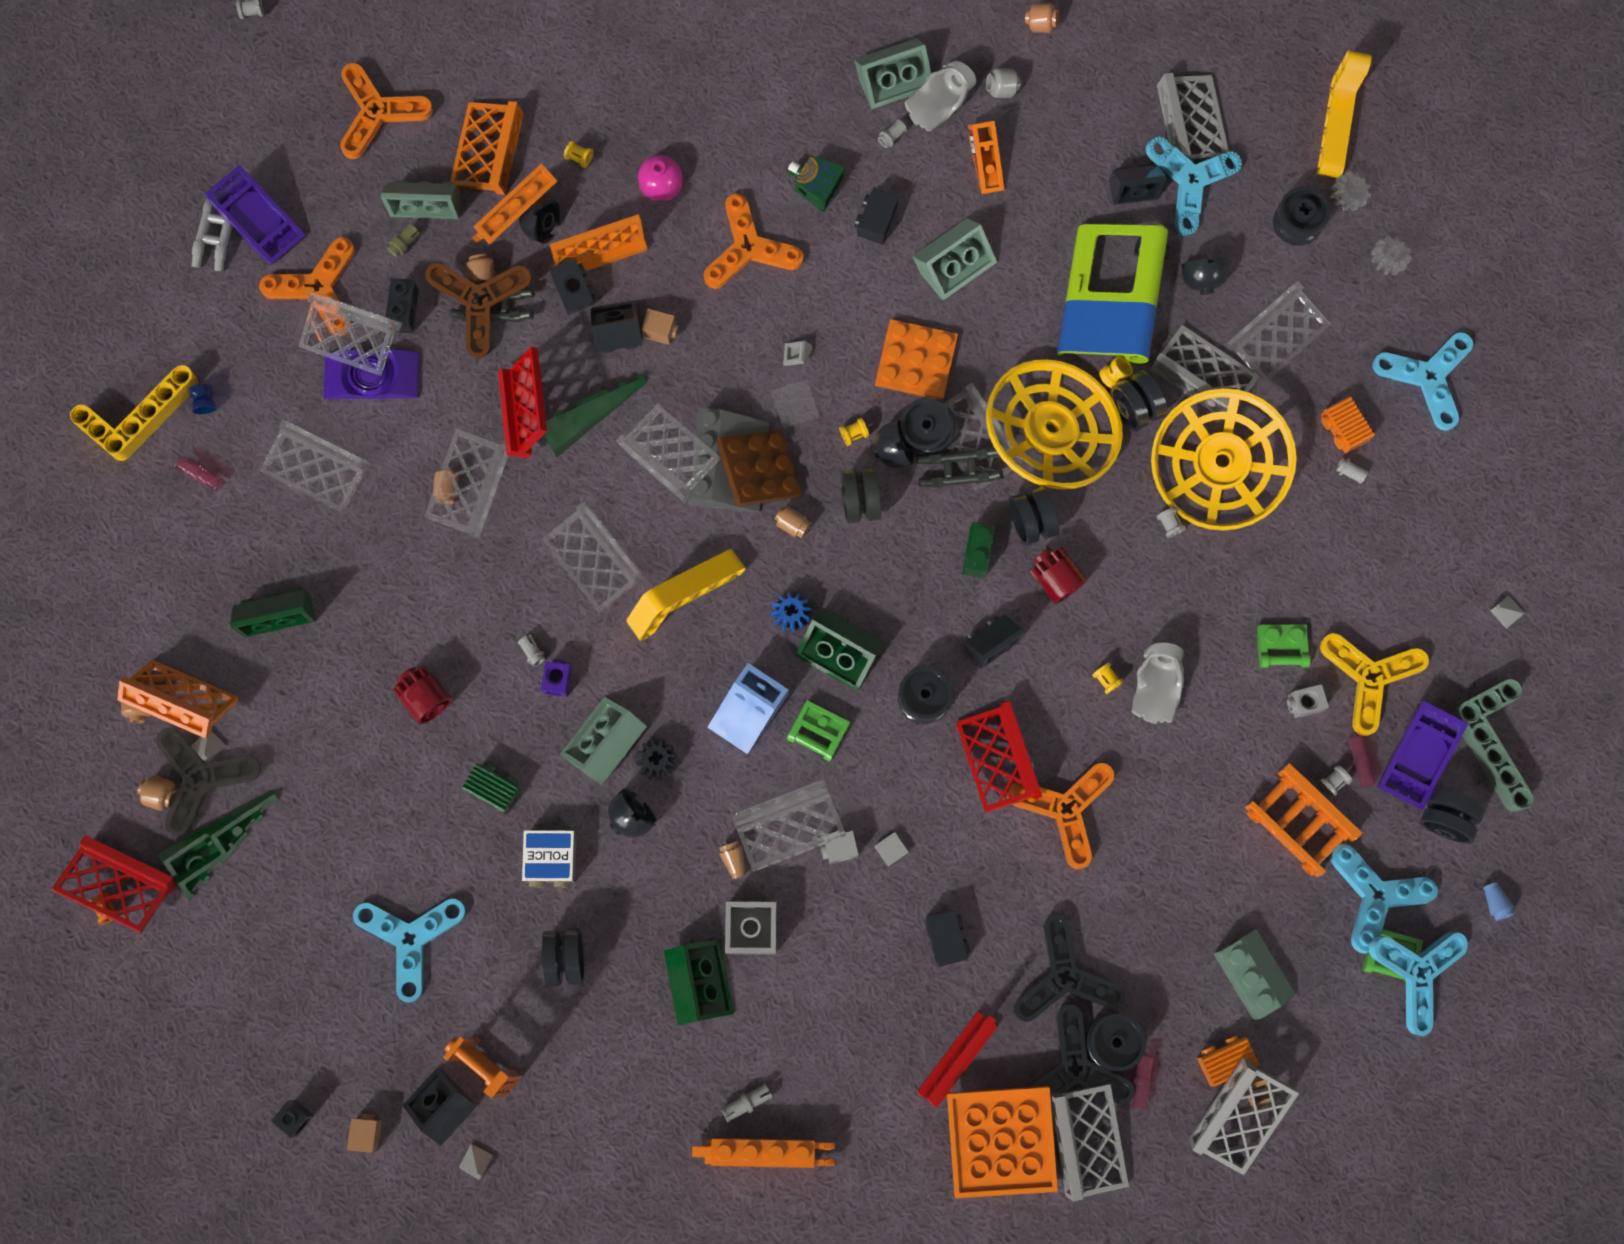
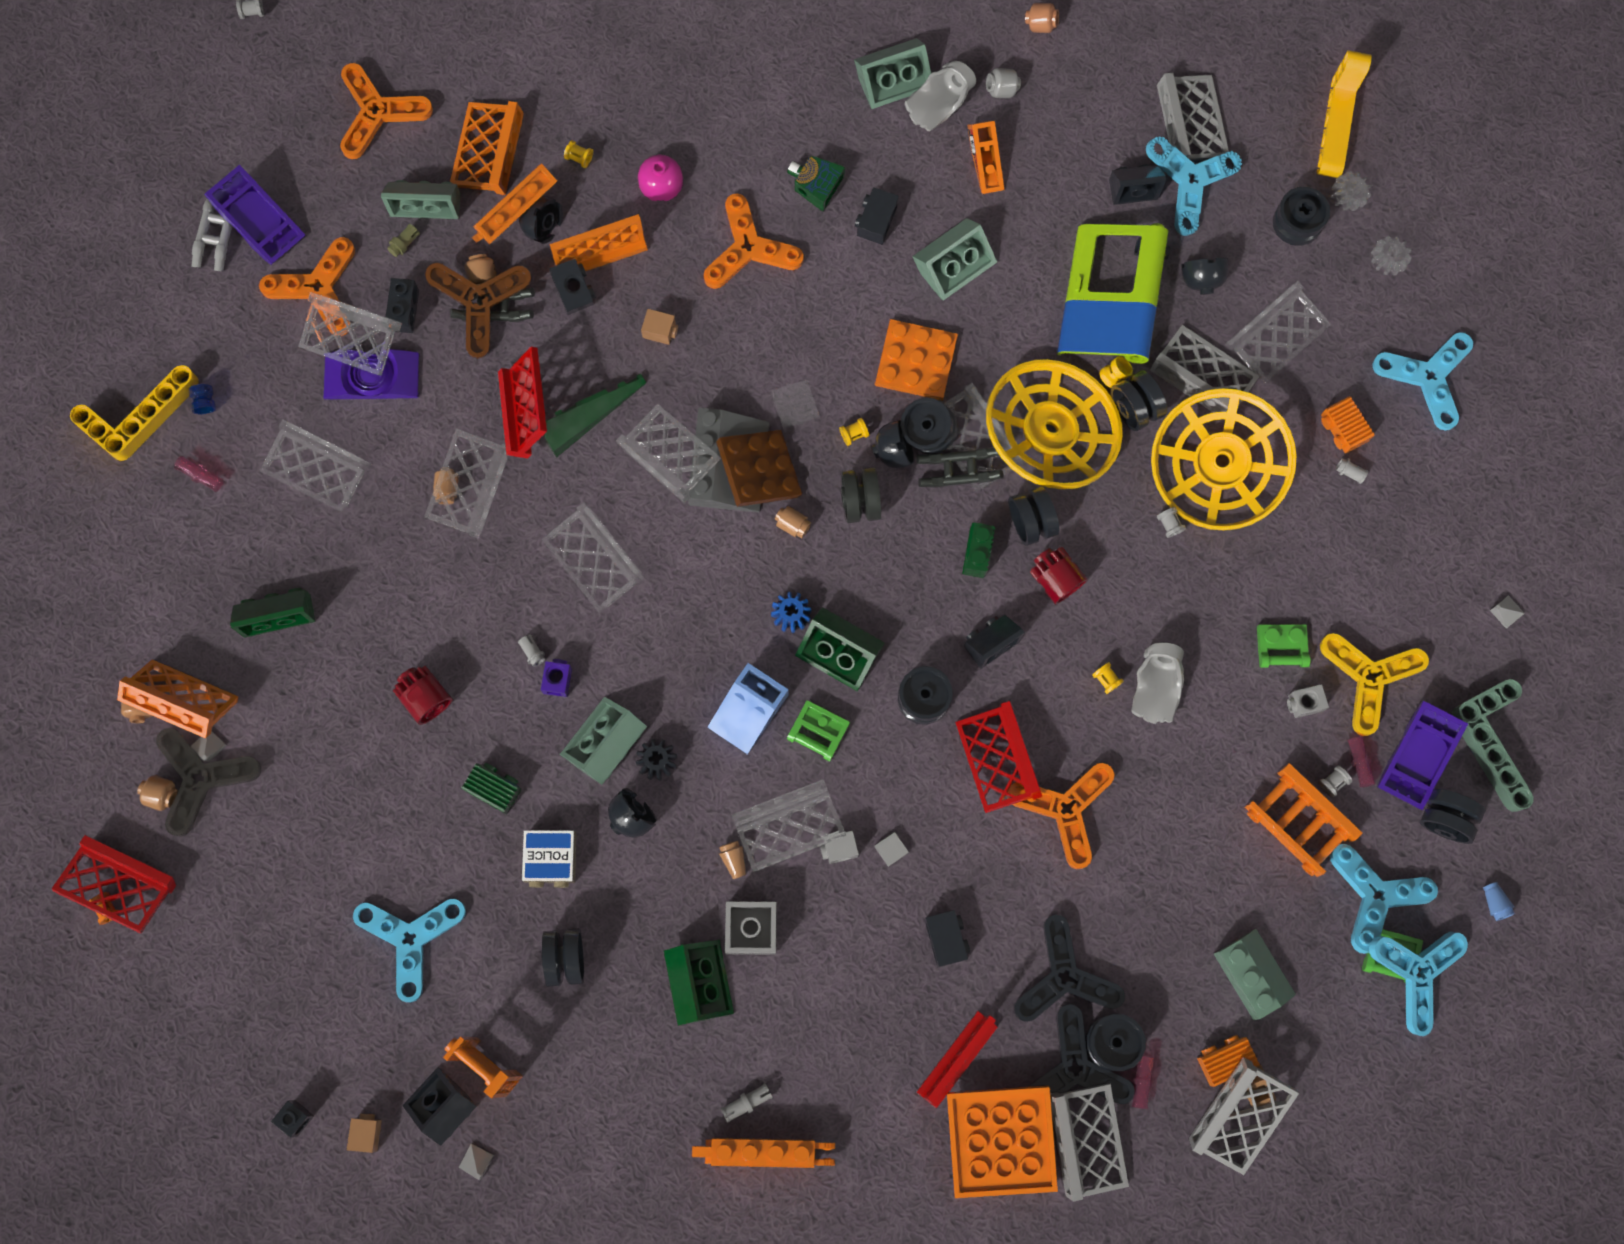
dark green wedge [157,791,278,901] -> none
black slope [590,301,642,353] -> none
yellow beam [626,549,746,641] -> none
light grey slope [783,340,812,366] -> none
light grey pin [878,120,907,148] -> none

